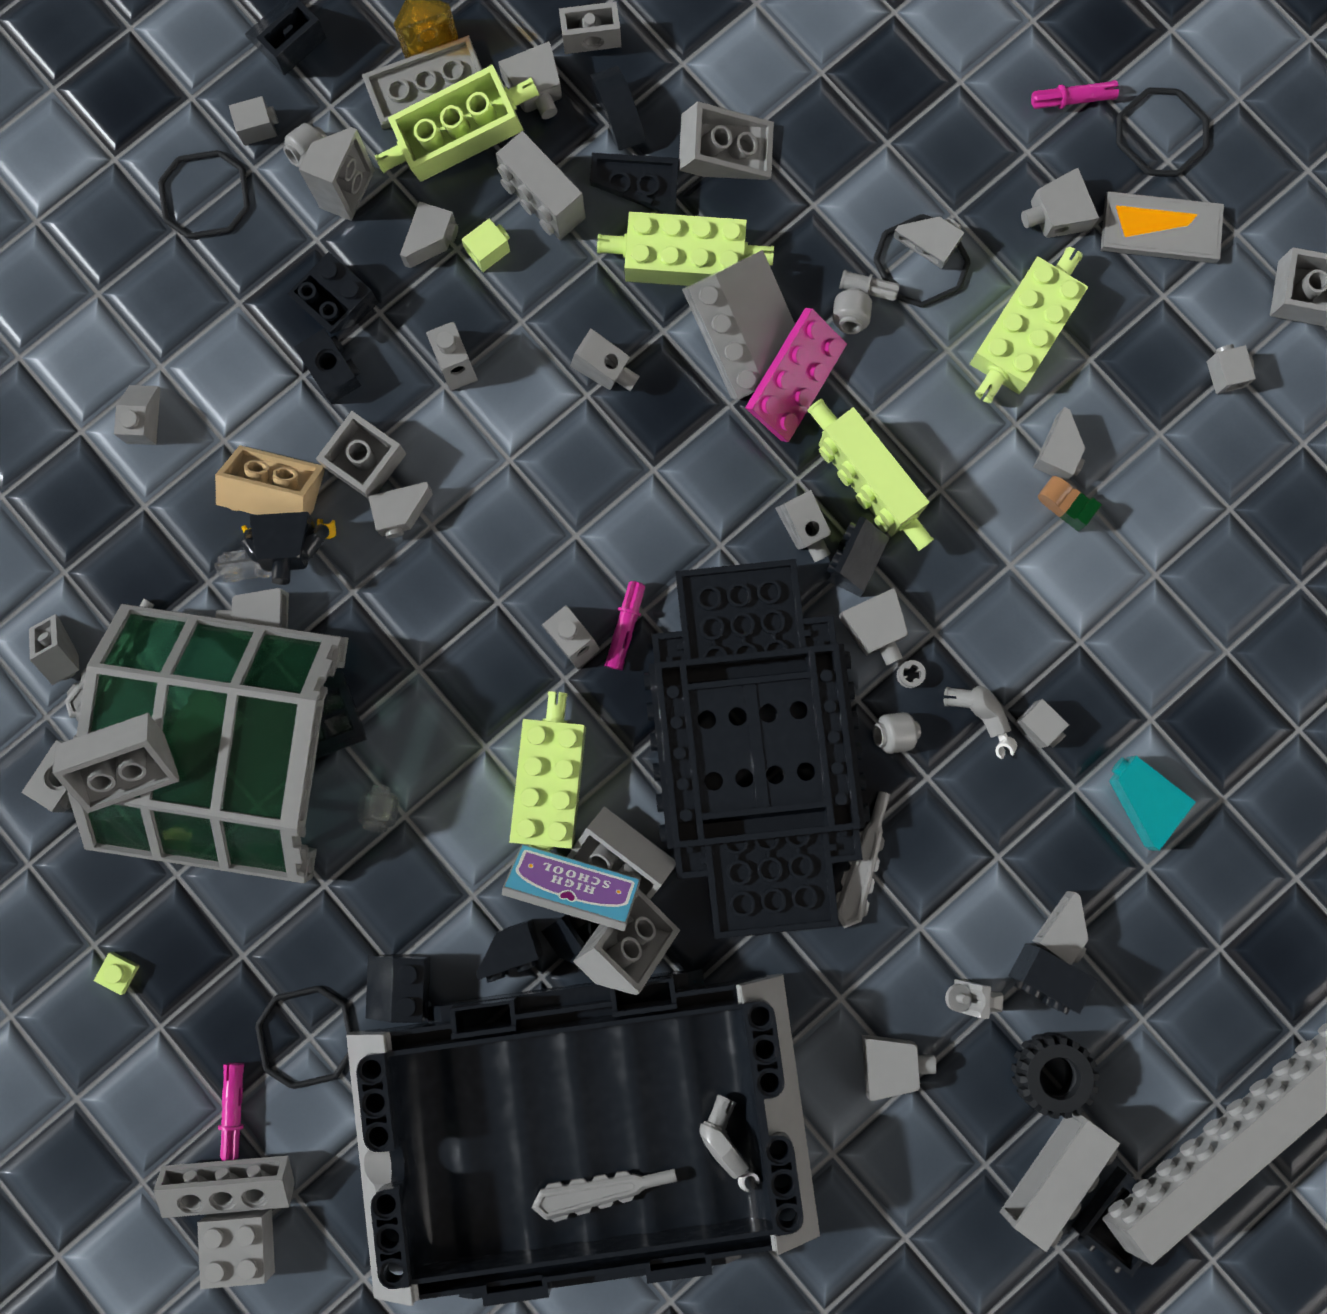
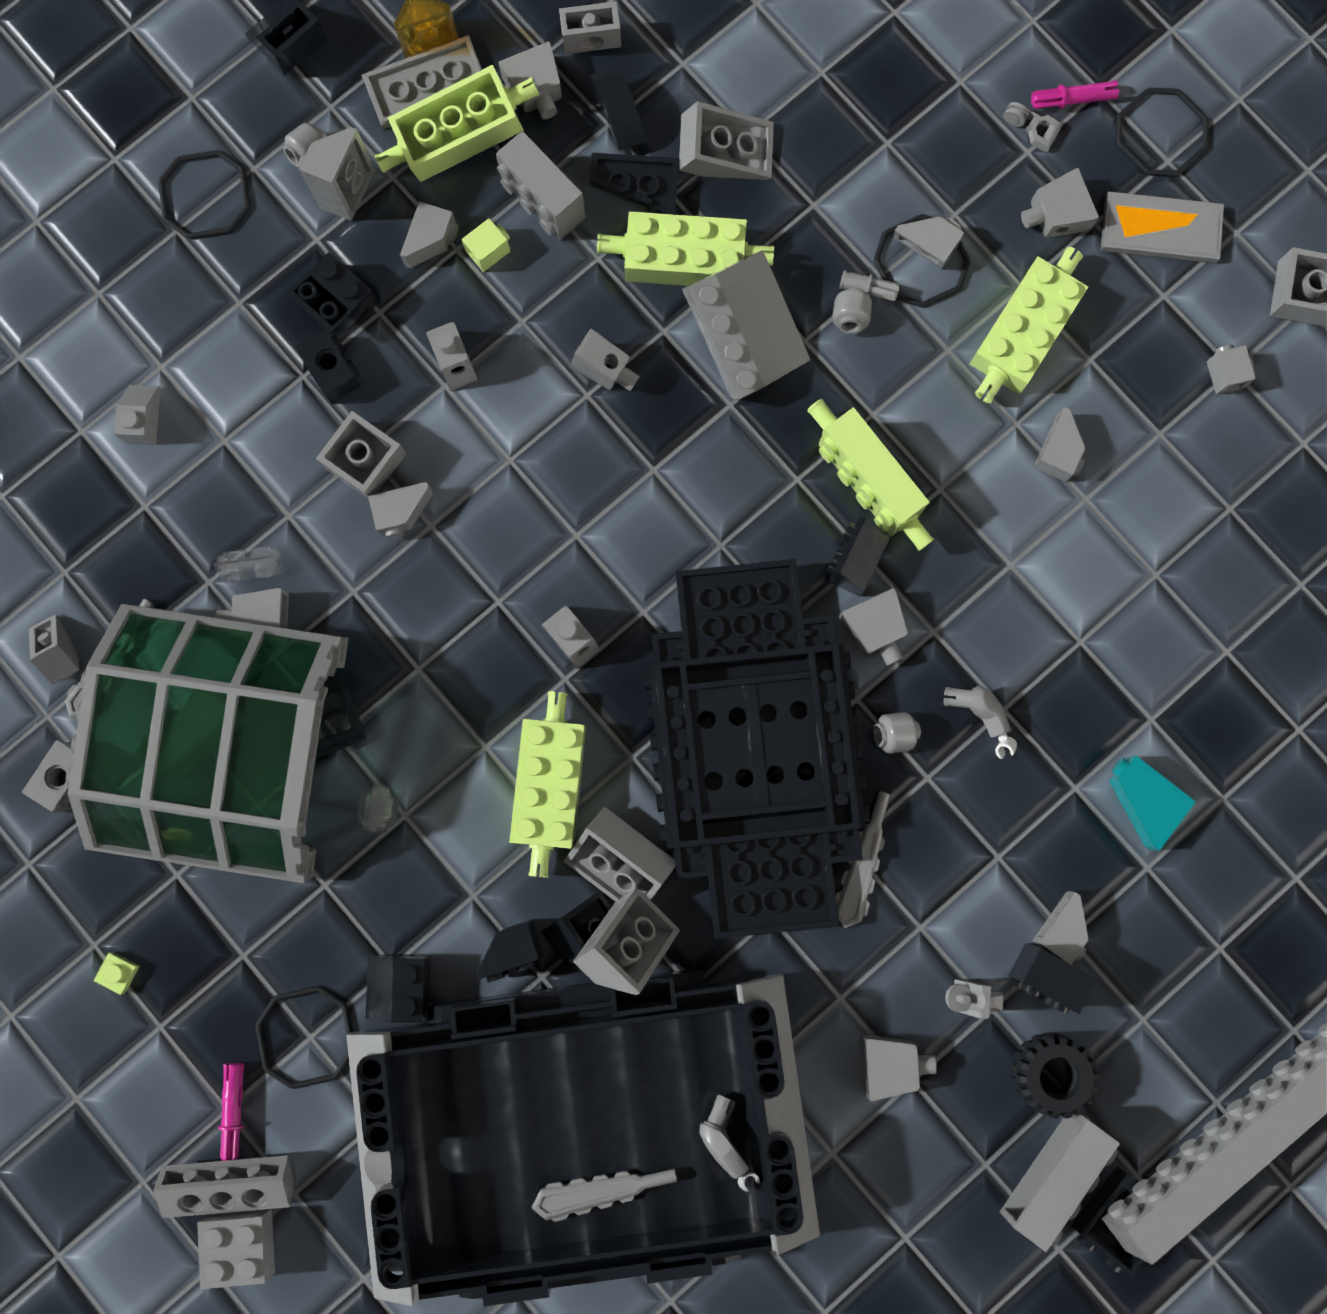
light grey slope [53,713,179,813] -> none
tan slope [215,445,325,515] -> none
light grey brick [229,96,279,146] -> none
black torso [241,512,336,585] -> none
tile [501,844,641,931] -> none
dark pink axle [604,581,645,671] -> none
dark pink plate [745,308,847,442] -> none
light grey torso [775,490,831,562] -> none
light grey bush [896,660,926,688] -> none
light grey brick [1014,699,1069,748] -> none
leg [1038,476,1102,532] -> none
none -> light grey piece [1003,102,1062,152]

